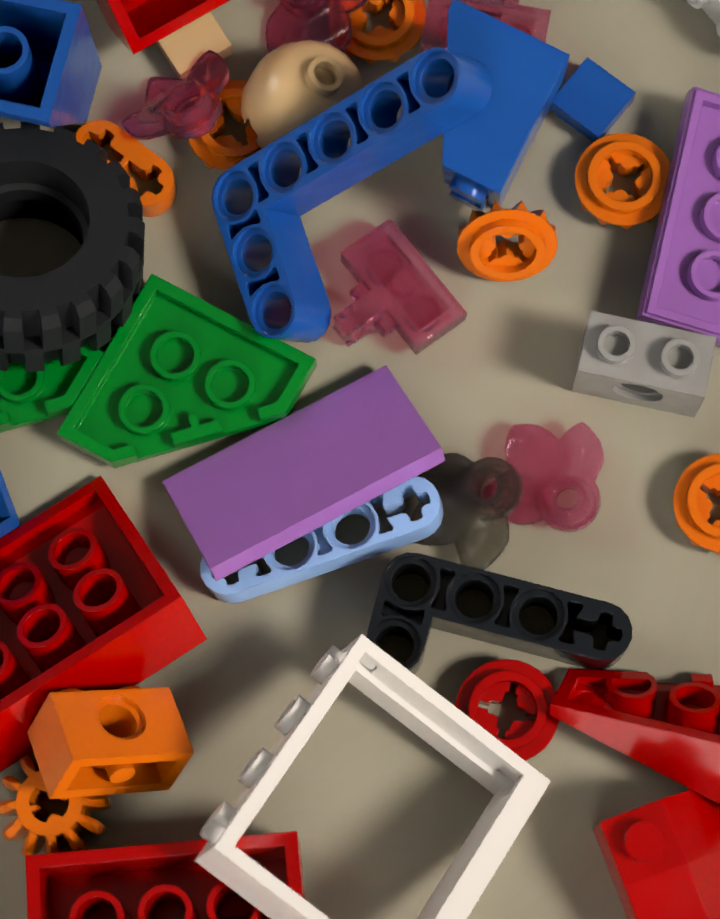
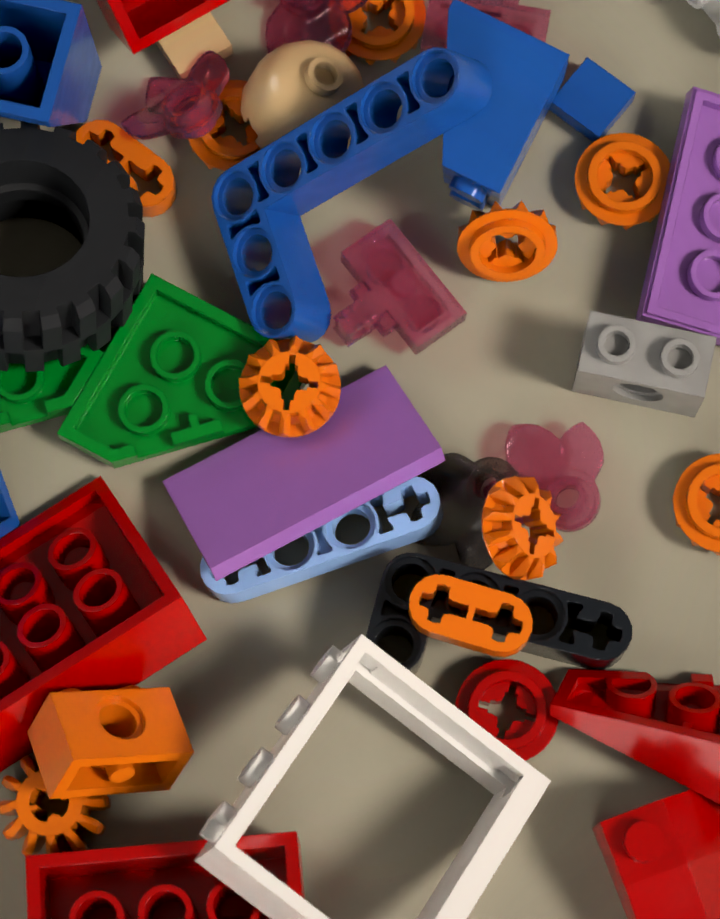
none -> orange gear [239,335,341,437]
none -> orange beam [409,574,533,657]
none -> orange gear [482,476,564,580]

